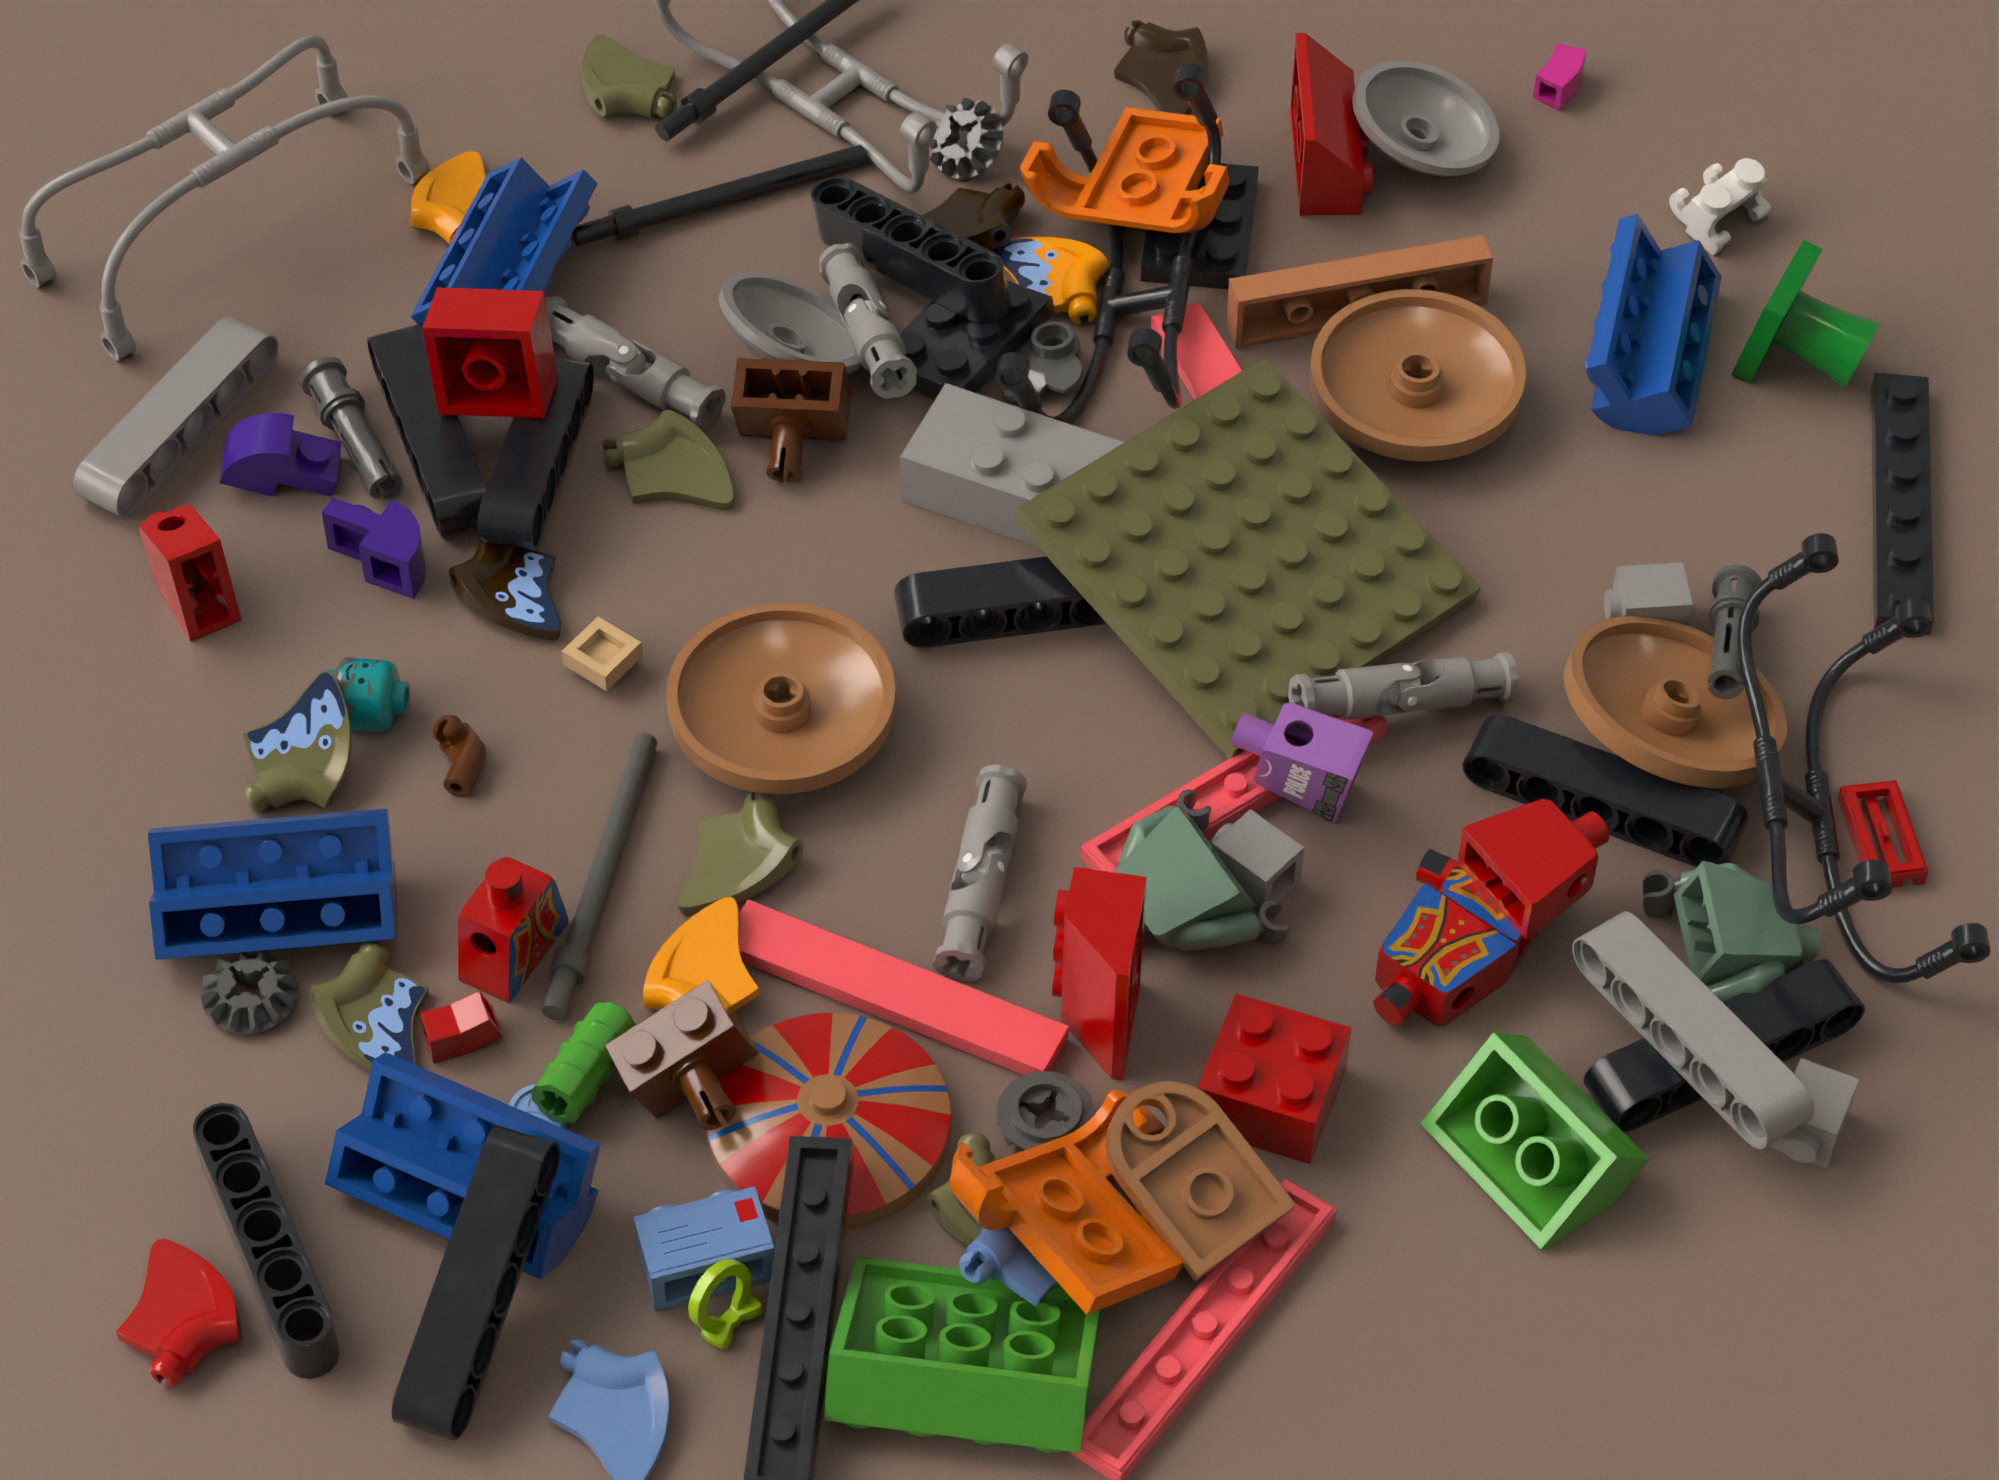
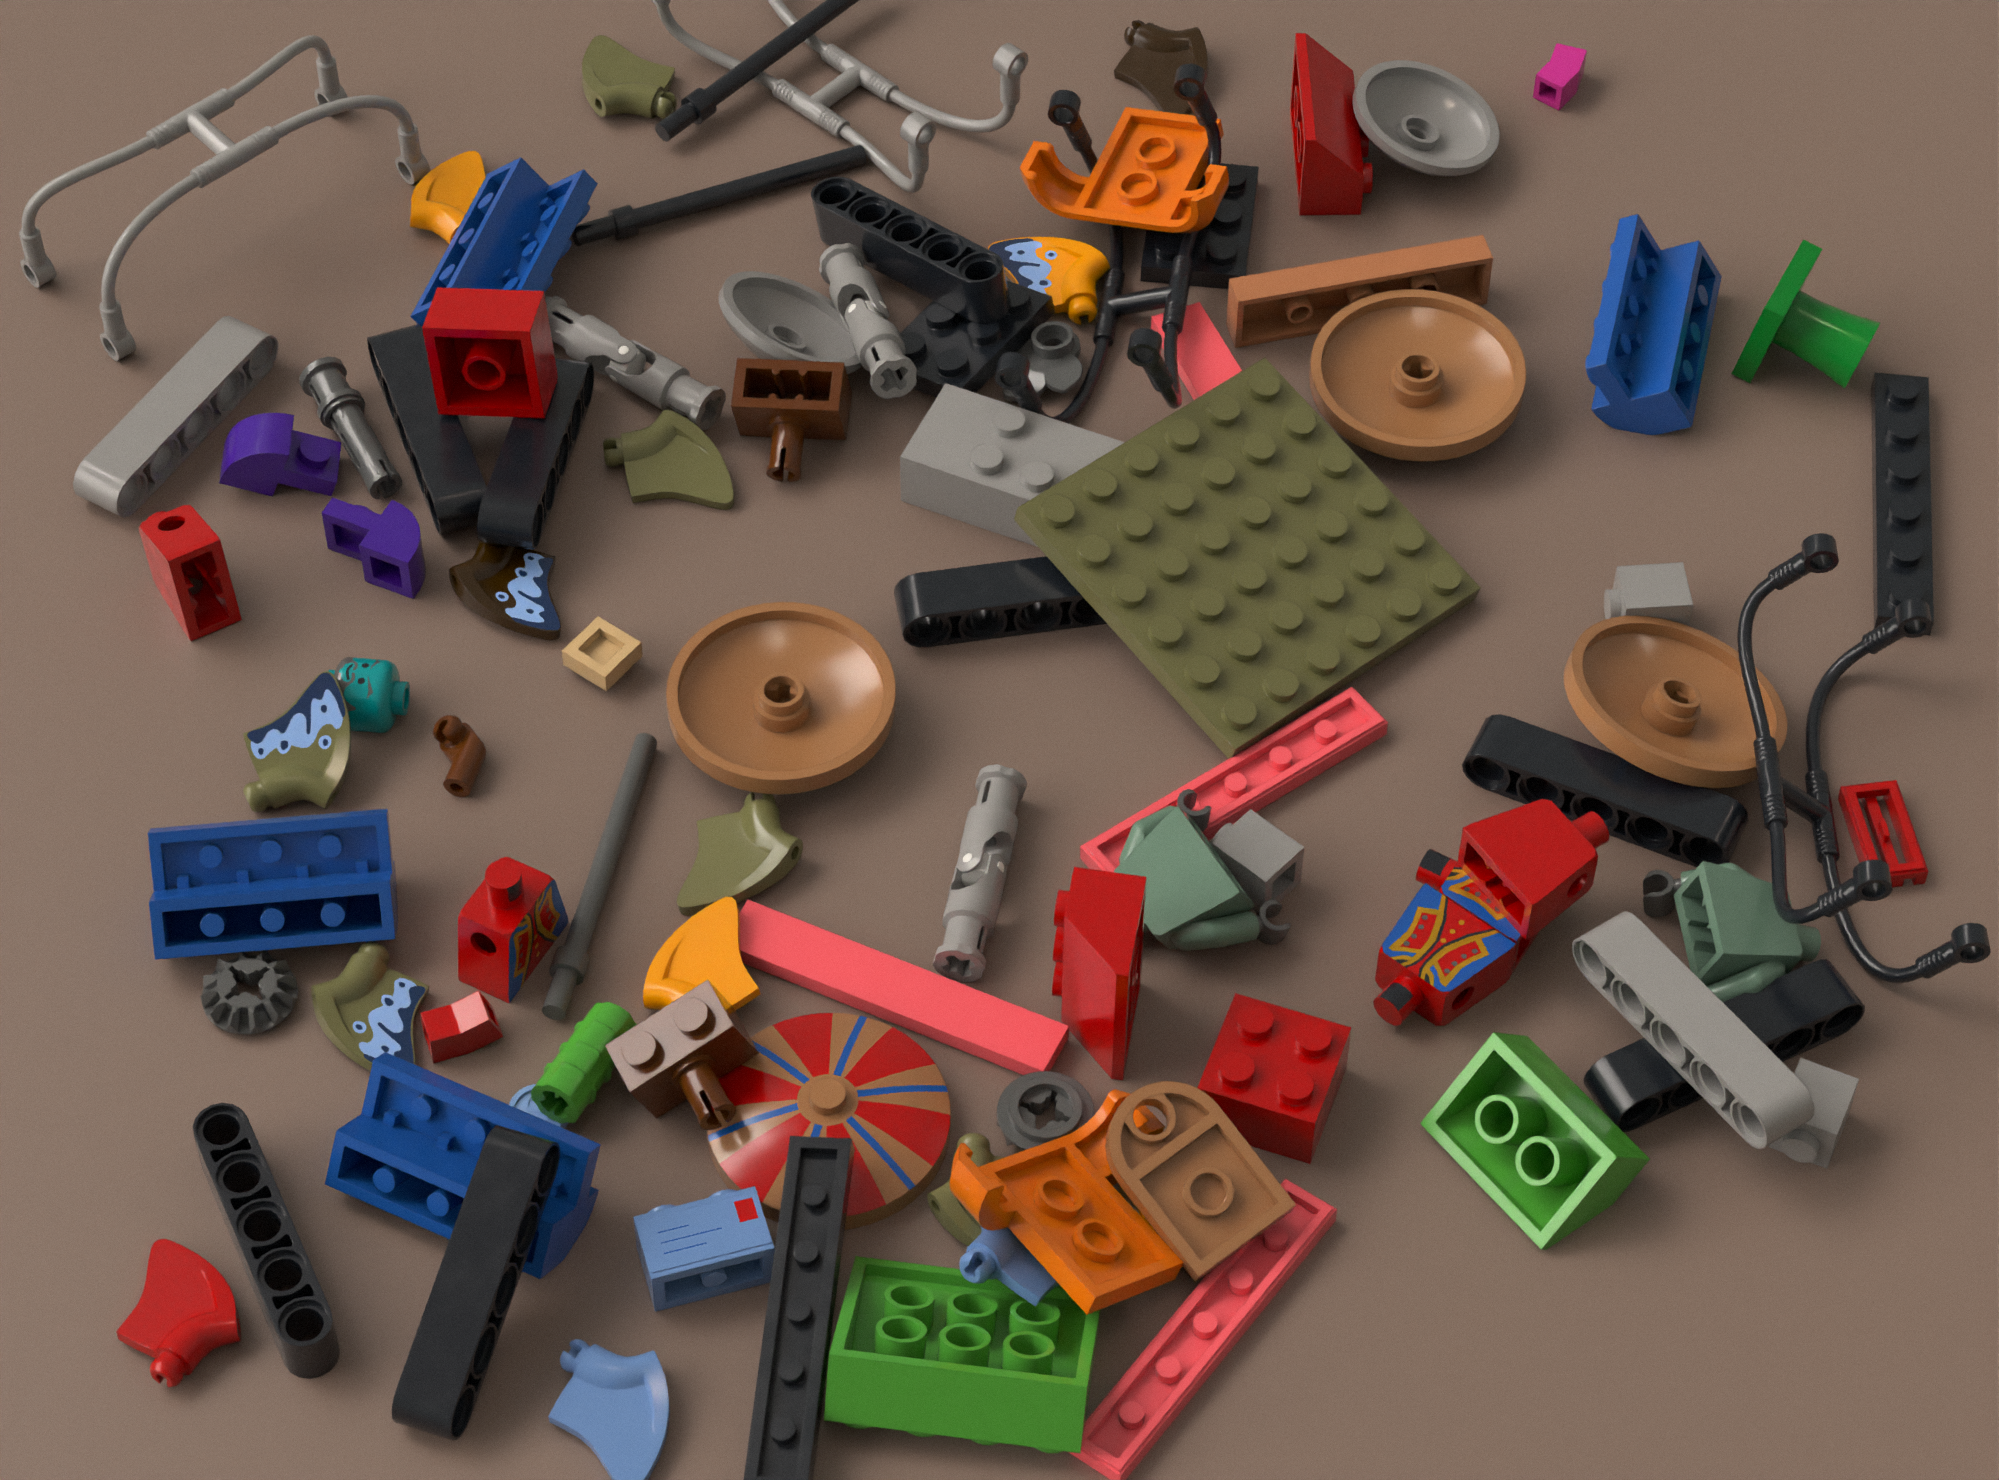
lime piece [688,1258,764,1350] -> none
dark brown arm [922,183,1025,250] -> none
dark grey gear [929,97,1003,179] -> none
medium lavender torso [1230,703,1374,824] -> none
light grey piece [1288,652,1519,720] -> none
white piece [1669,158,1771,255] -> none
dark grey pin [1707,565,1762,699] -> none

